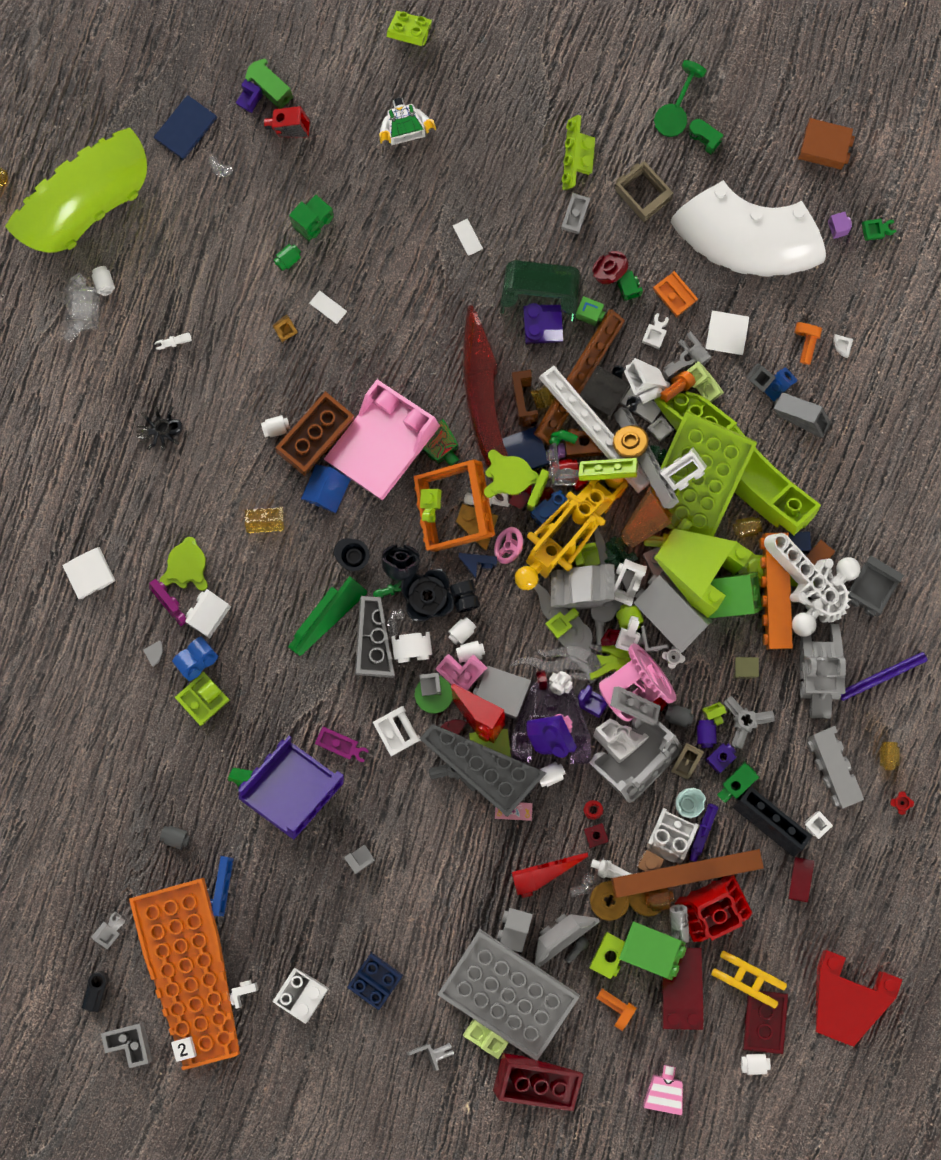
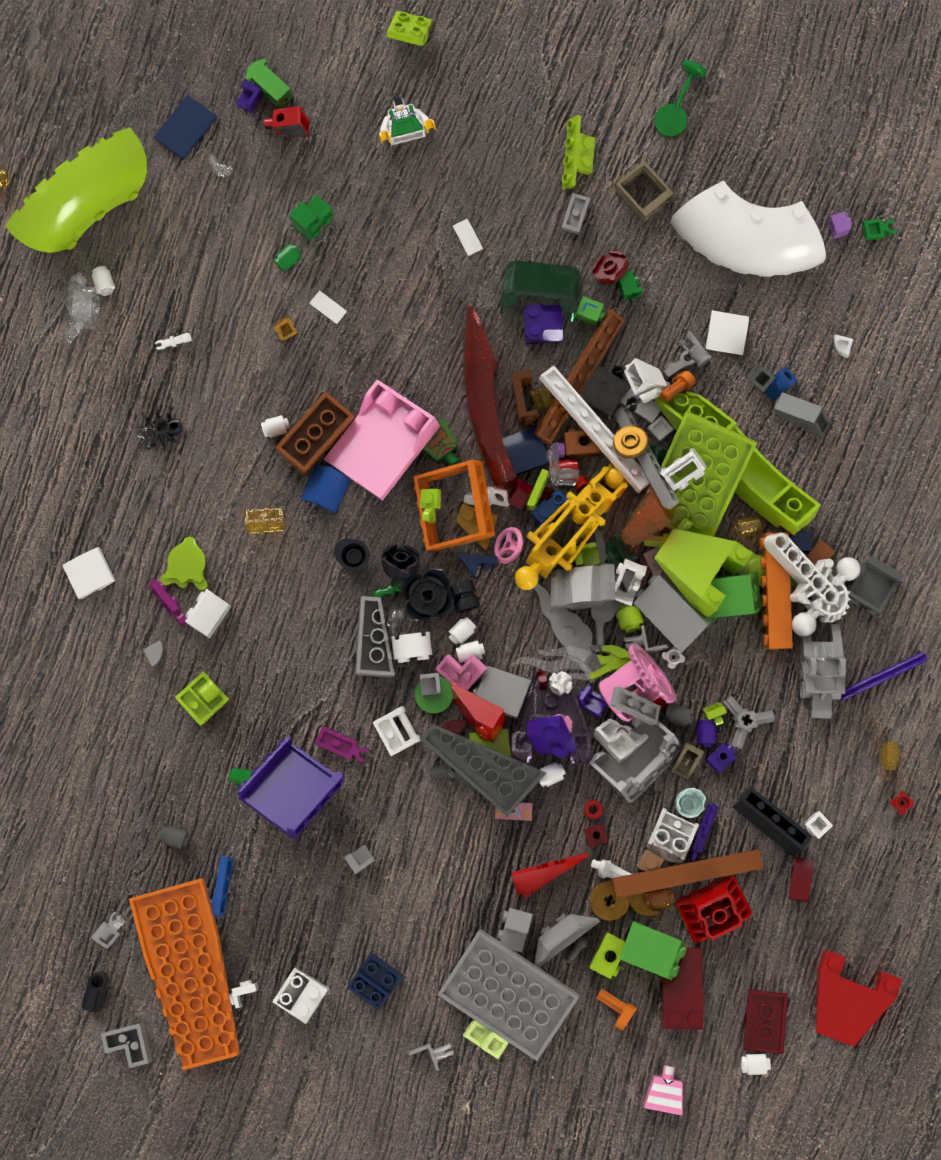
white tile [171,1036,197,1062] -> none
blue brick [172,636,219,681] -> none
green wedge [288,576,367,656] -> none
lime tile [484,450,539,498] -> none
dark red slope [493,1053,583,1111] -> none
lime plate [545,607,579,639] -> none
green arm [549,430,578,446] -> none
clear arm [570,873,595,897] -> none
lime plate [578,458,638,481] -> none
dark red tile [600,629,620,646] -> none
white plate [615,616,641,651] -> none
white plate [642,313,669,349] -> none
orange plate [653,271,698,317] -> none
light grey hinge [670,904,689,943] -> none
yellowish green slope [687,362,724,403] -> none
green leg [689,119,724,155] -> none
yellow piece [711,950,787,1008] -> none
green torso [717,761,759,803] -> none
olive panel [733,657,759,679] -> none
orange piece [794,322,822,365] -> none
dark orange brick [798,118,855,170] -> none
light grey wedge [807,726,864,809] -> none

